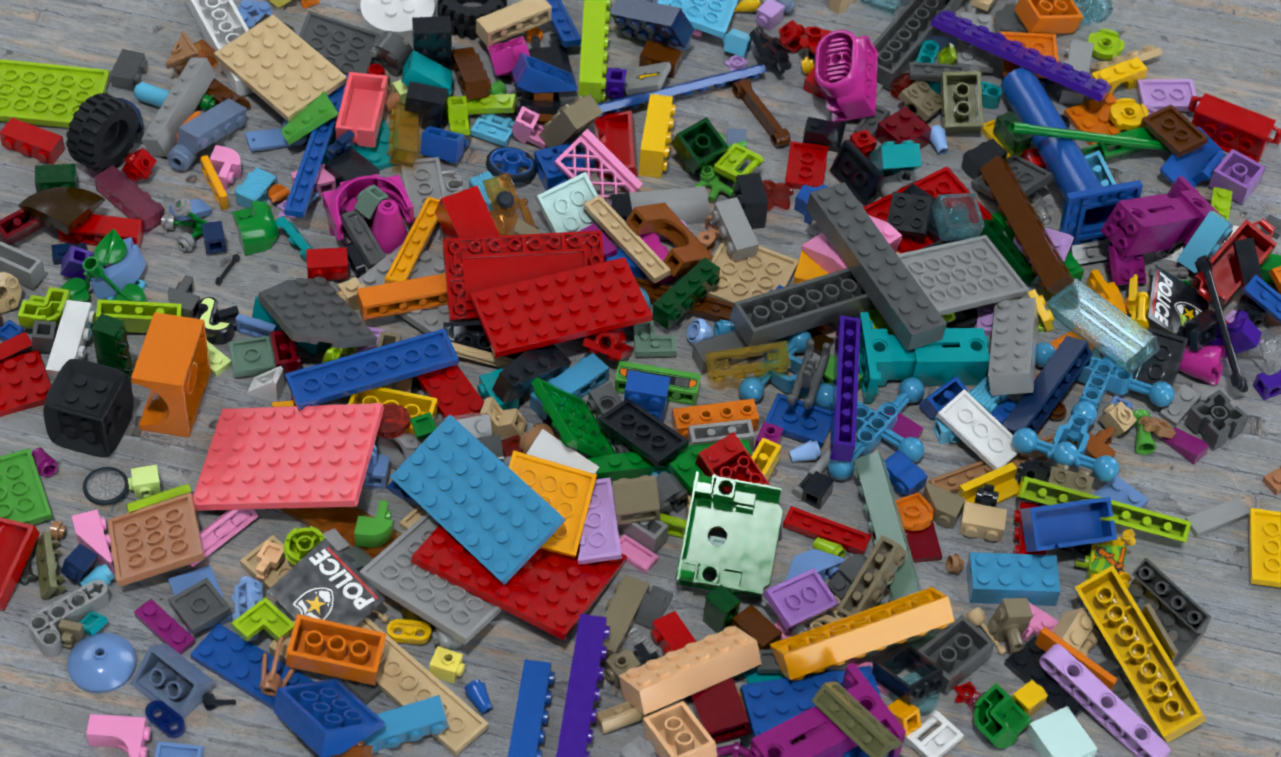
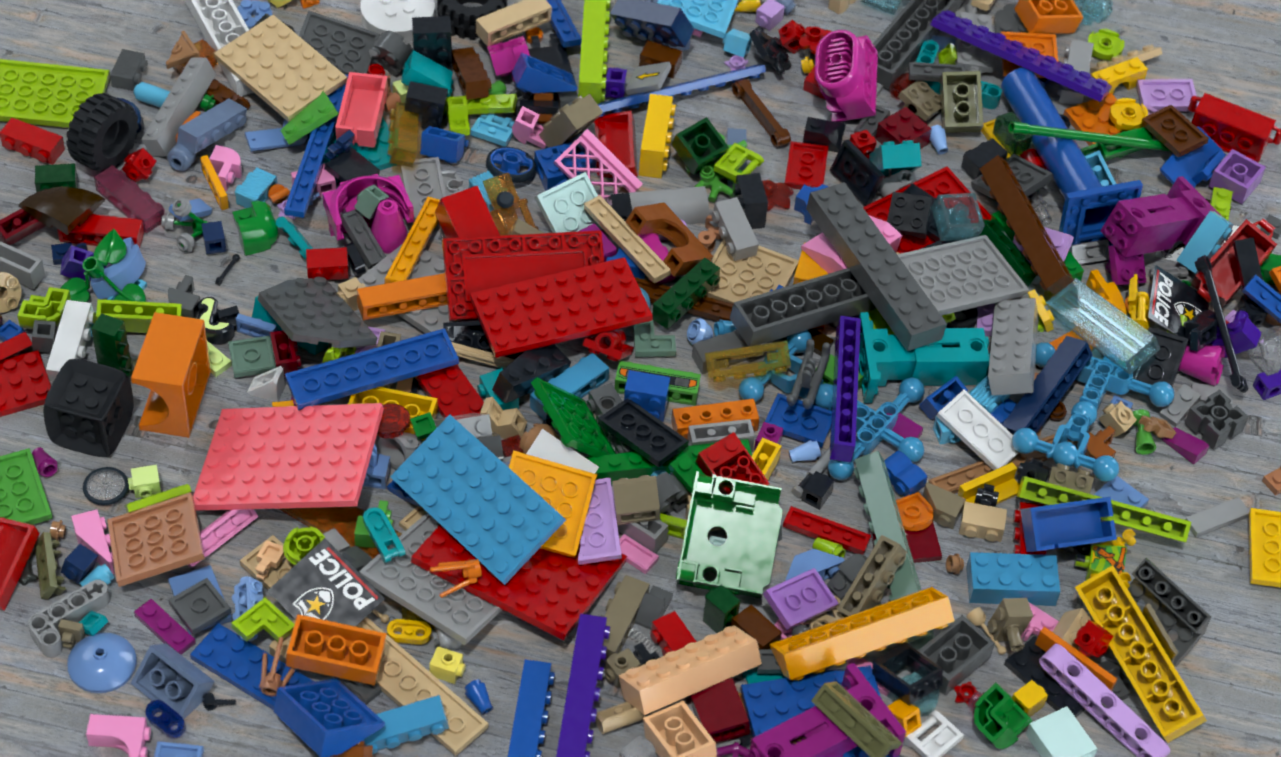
none -> teal plate [363,507,406,563]
none -> orange plant [430,559,482,597]
none -> red brick [1073,620,1114,658]

